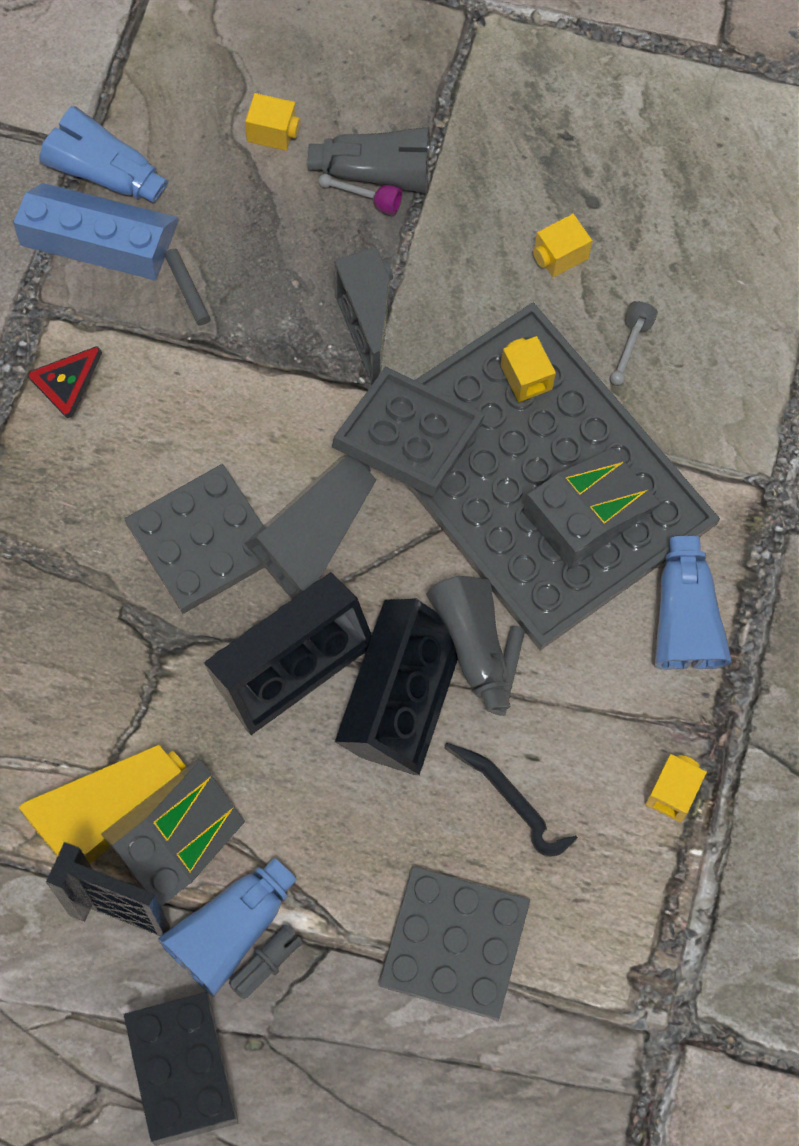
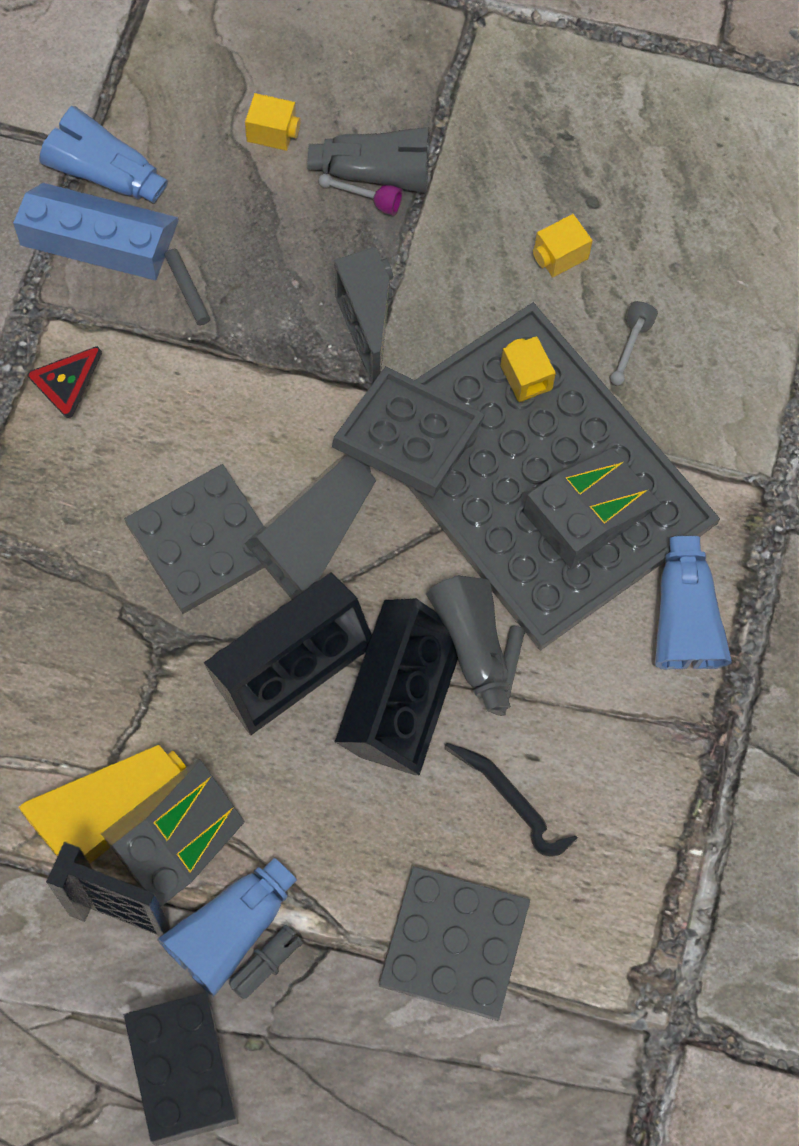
yellow brick [645,754,707,823] -> none

